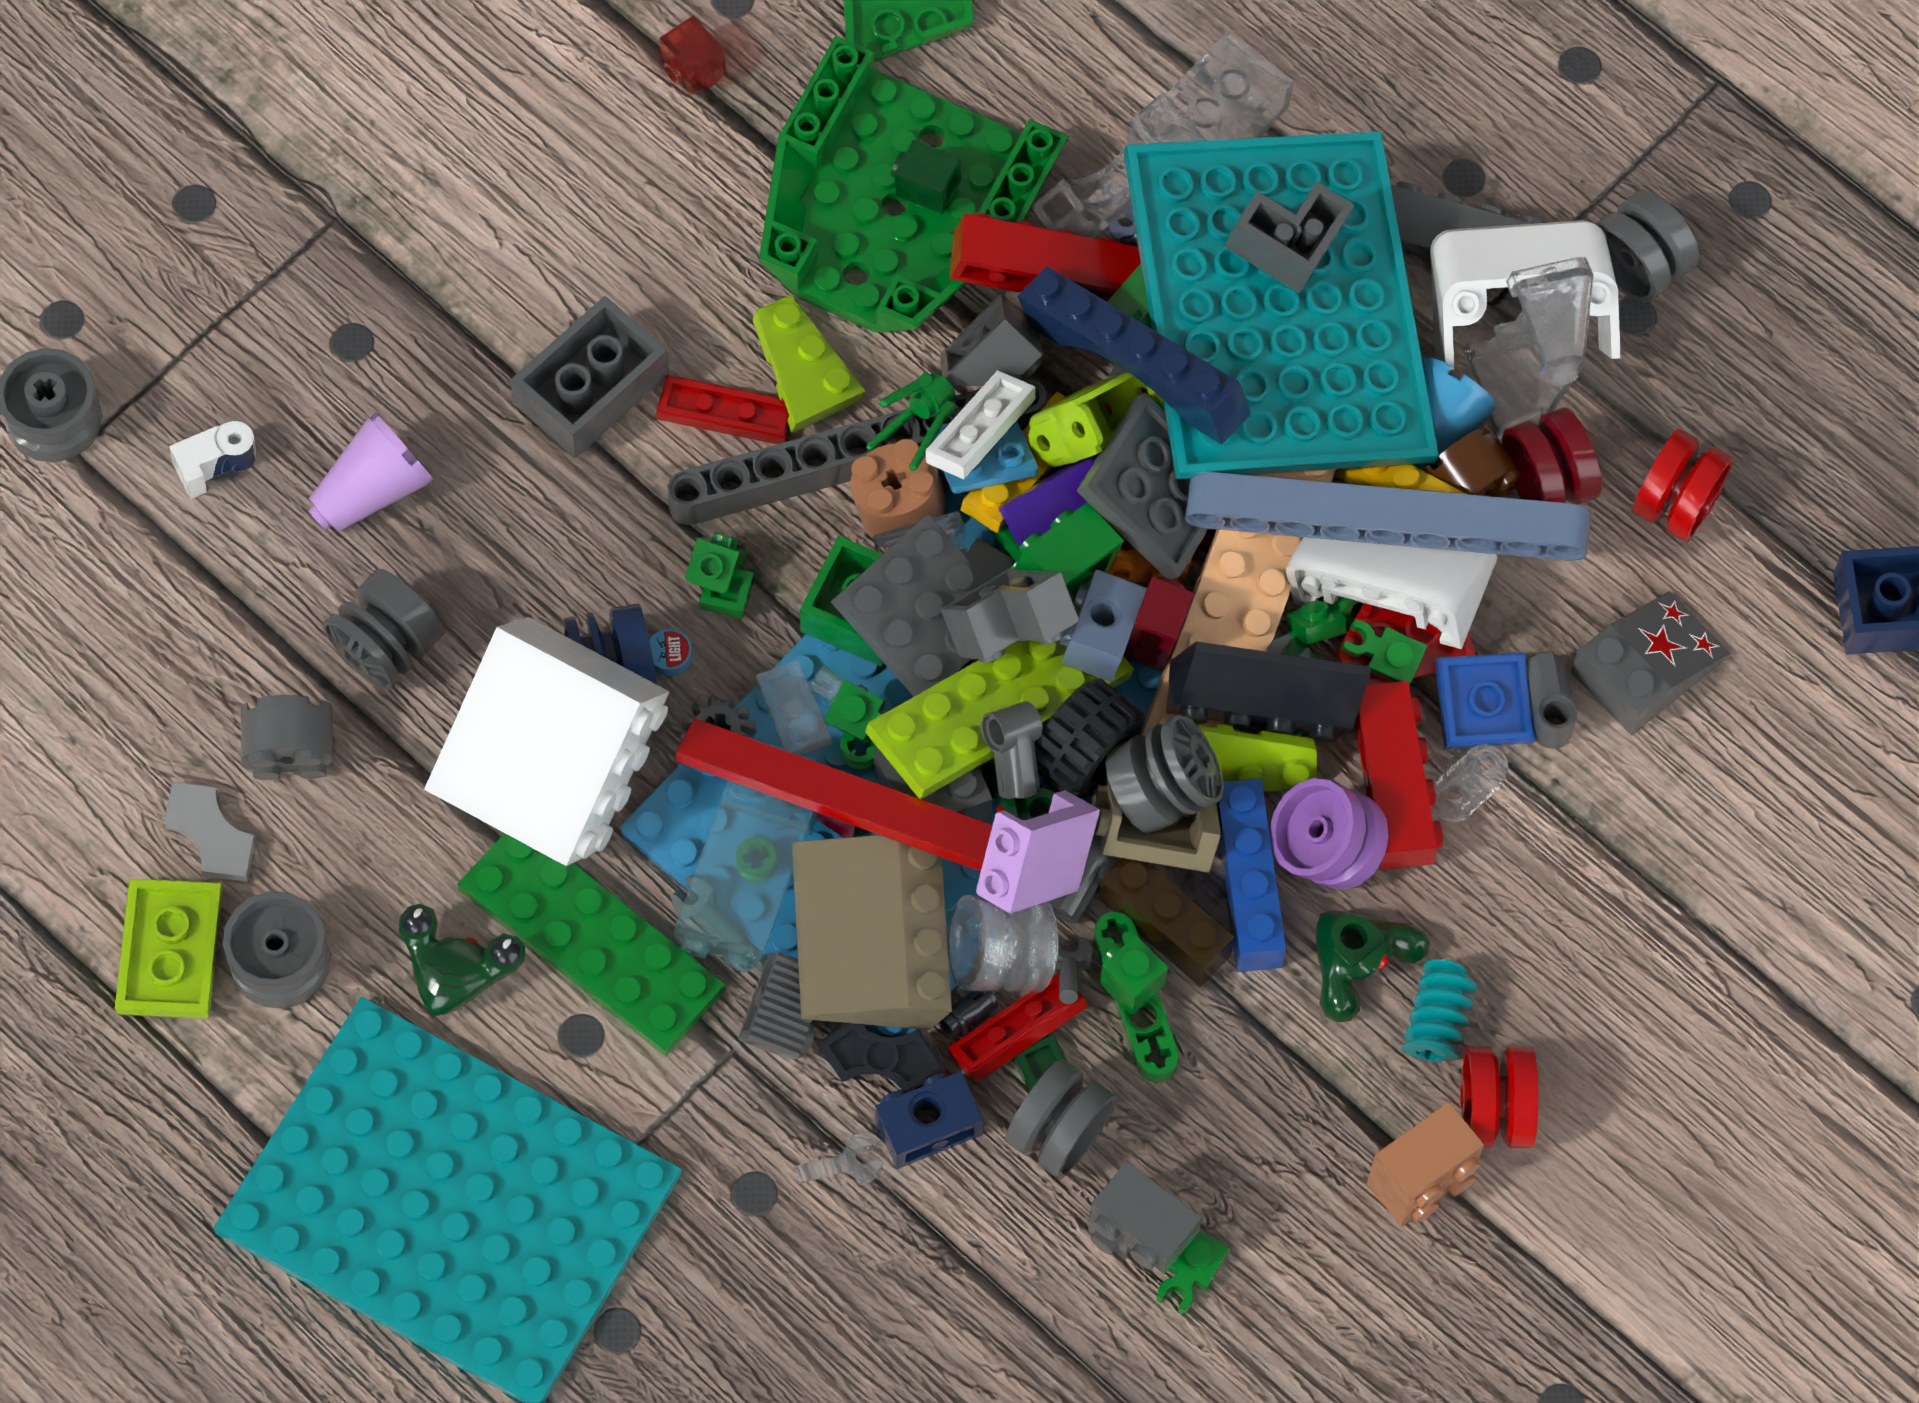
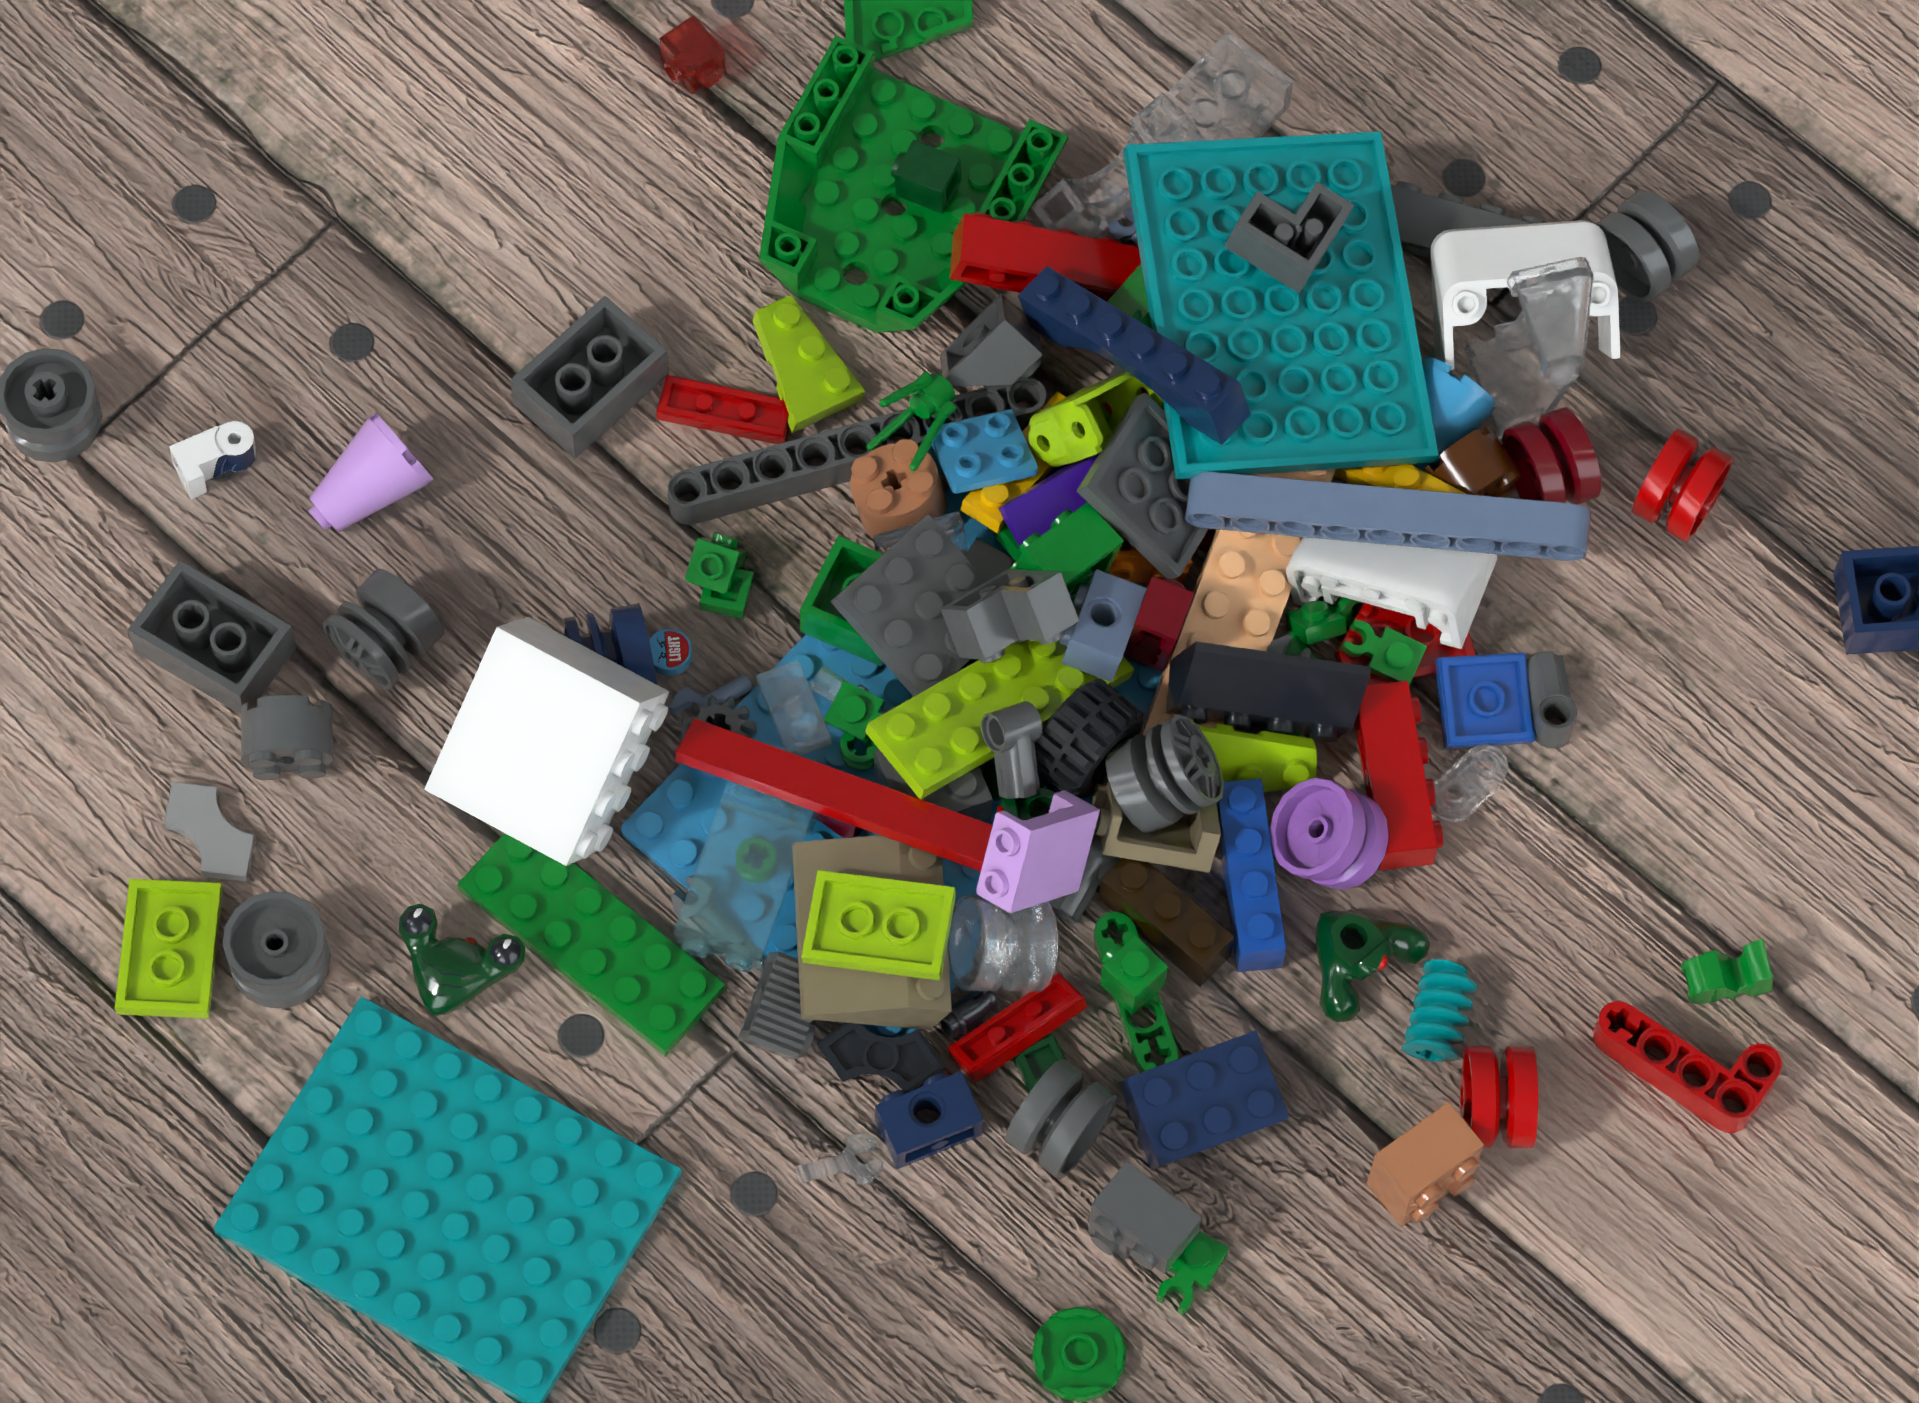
white plate [926,370,1035,480] -> none
dark grey bar [1046,935,1093,1004] -> none
dark grey slope [1571,591,1730,736] -> none
none -> dark grey brick [128,560,297,715]
none -> sand blue bar [670,674,753,733]
none -> lime plate [801,870,956,981]
none -> green tile [1032,1306,1127,1402]
none -> dark blue brick [1118,1030,1289,1170]
none -> red beam [1593,1001,1782,1133]
none -> green leg [1680,939,1773,1004]

